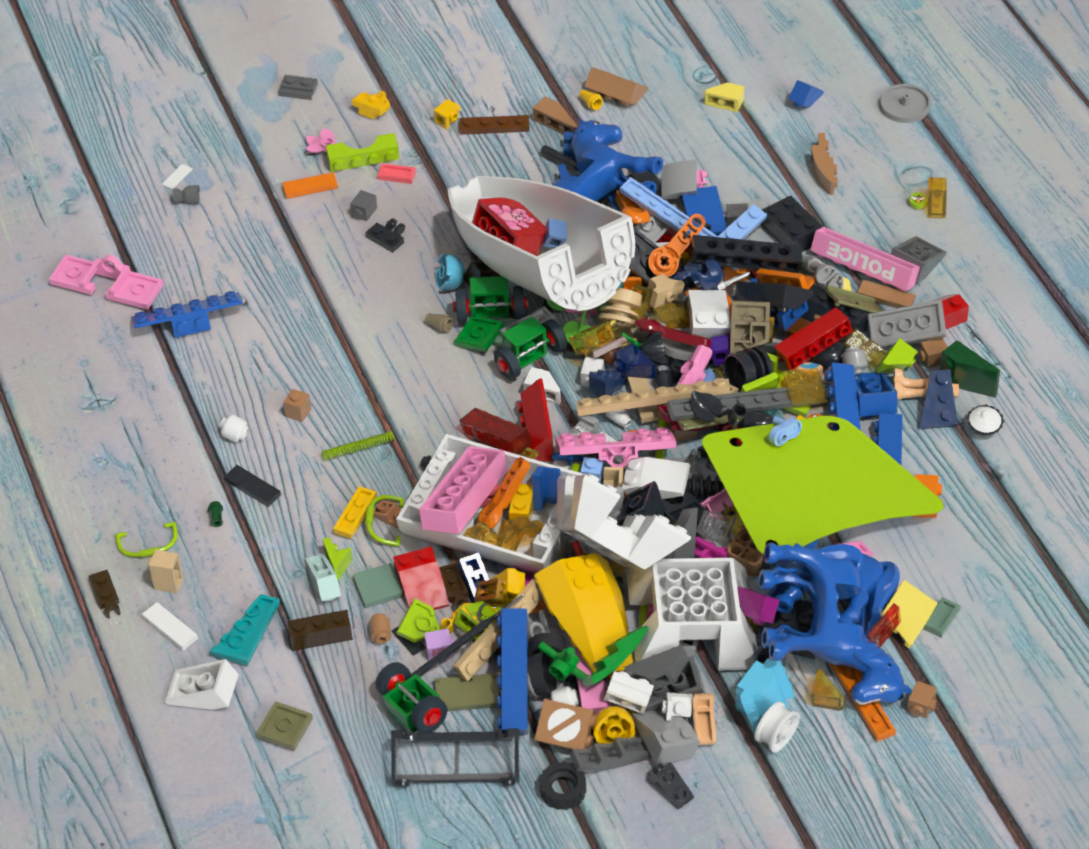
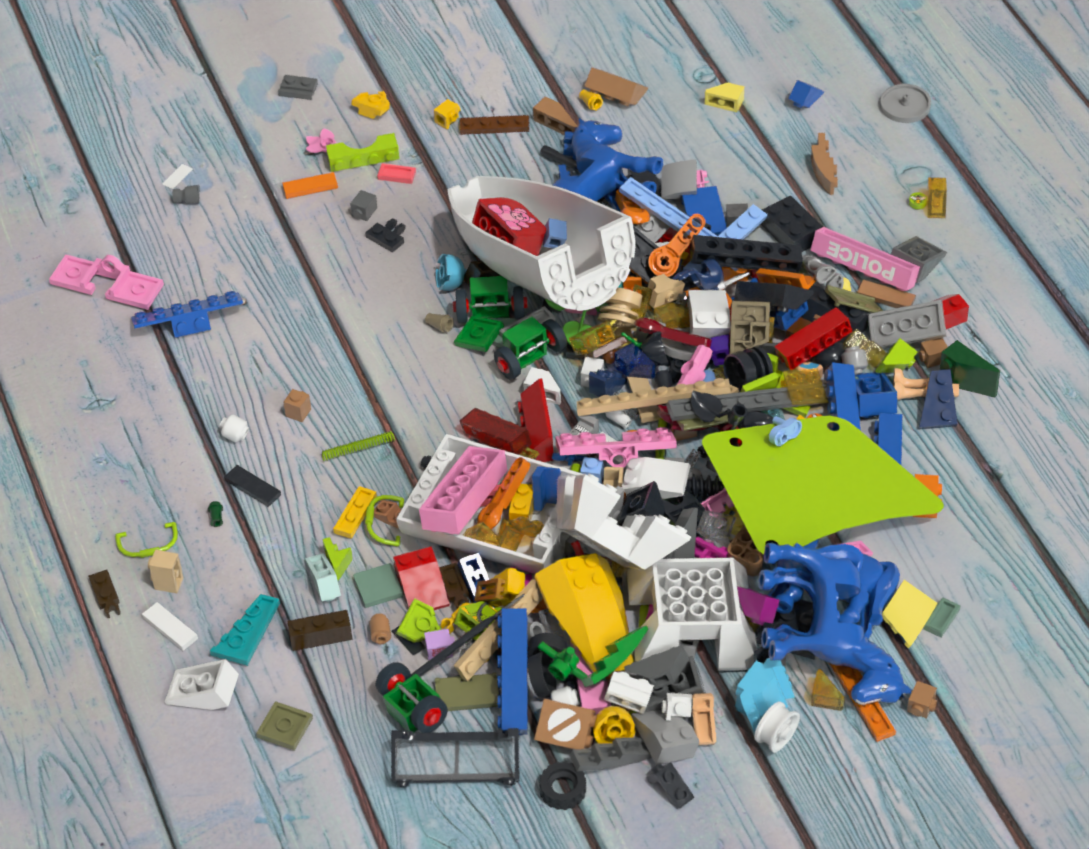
clear red tile [868,603,902,648] -> none
white piece [966,404,1004,436] -> none

